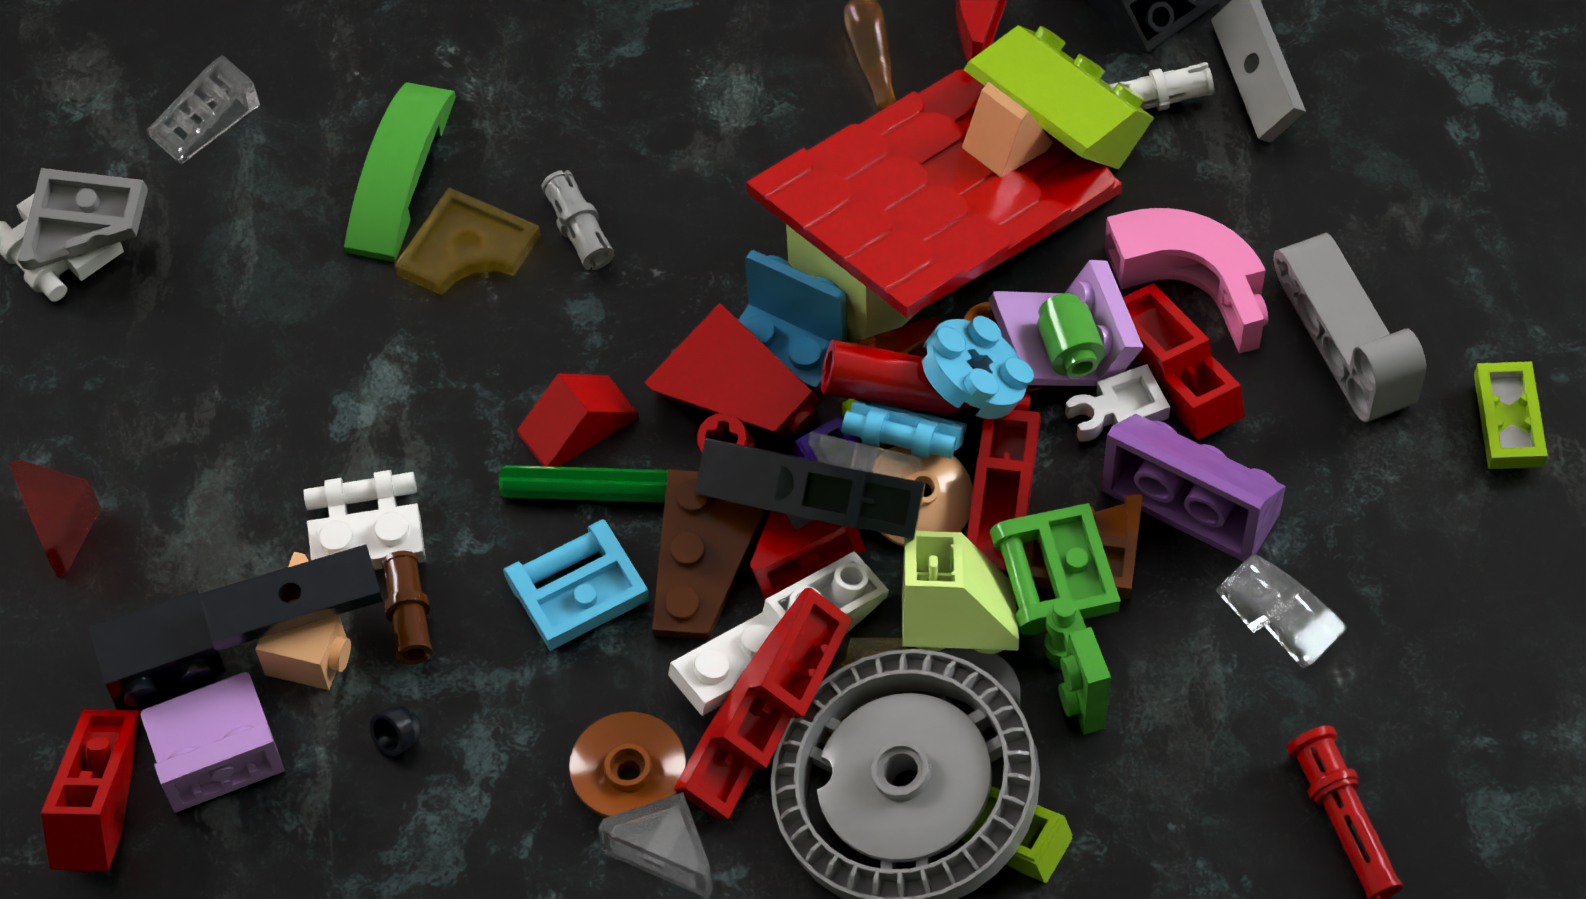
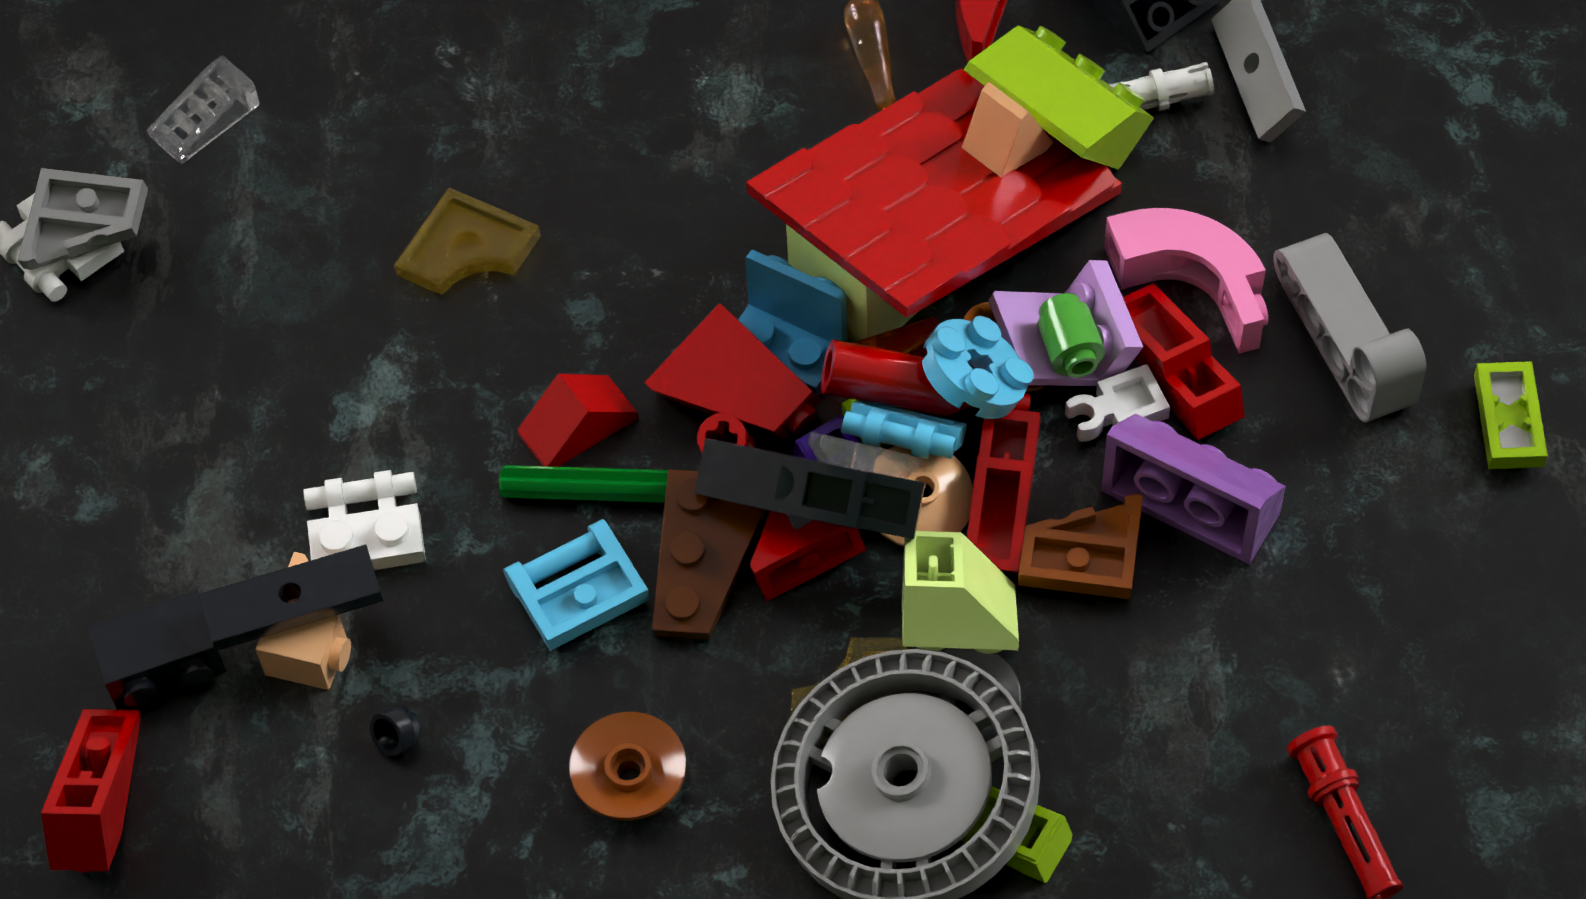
clear red slope [9,460,101,577] -> none
lavender bracket [140,672,285,813] -> none
bright green slope [344,82,456,262] -> none
reddish brown pin [382,551,433,665] -> none
light grey pin [541,170,614,270] -> none
clear slope [598,792,713,899] -> none
white slope [668,551,889,716] -> none
red slope [674,587,853,820] -> none
bright green plate [990,503,1121,635] -> none
bright green plate [1044,596,1111,735] -> none
clear slope [1216,554,1347,668] -> none

